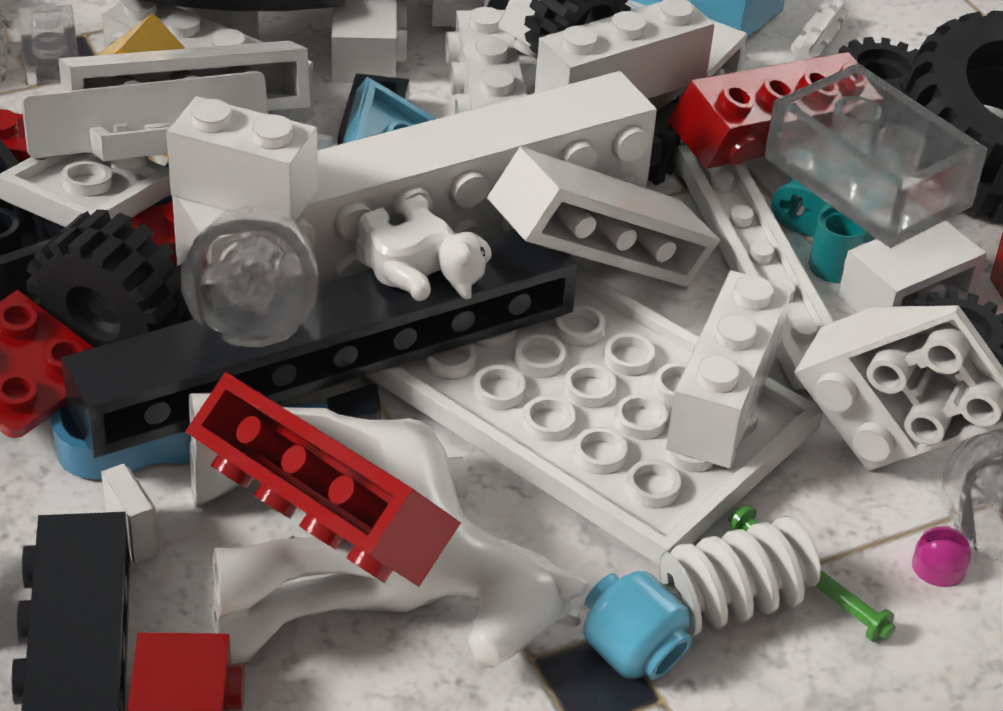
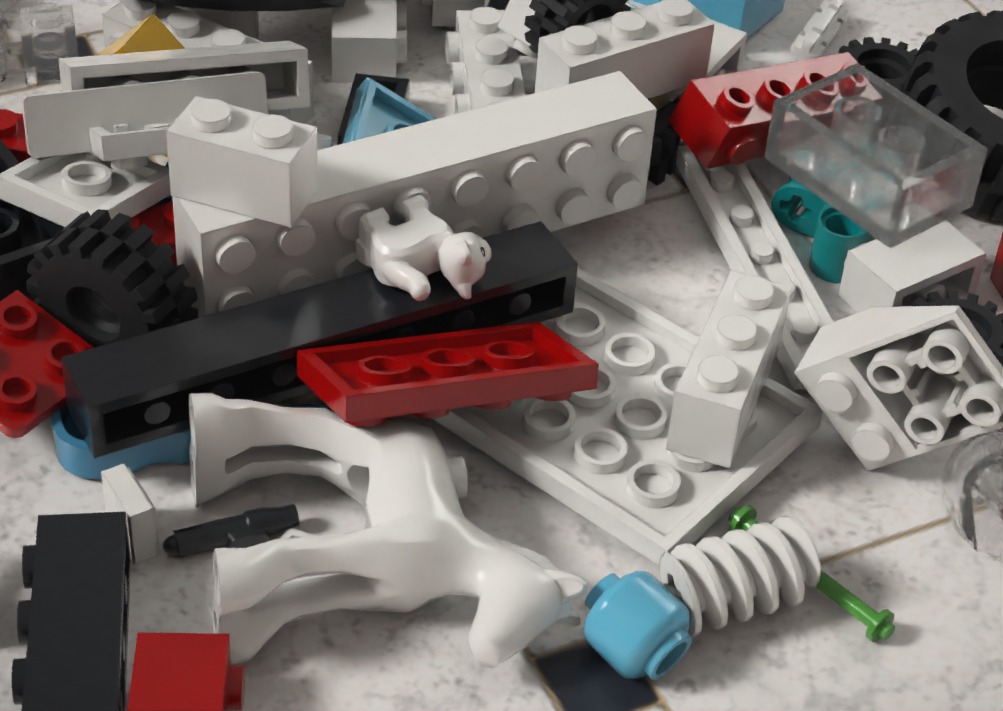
clear cylinder [181,206,320,348] -> none
red brick [185,372,461,587] -> none
white brick [487,146,720,287] -> none
dark pink hinge [912,525,971,587] -> none
none -> black piece [162,504,299,558]
none -> red plate [297,322,599,427]

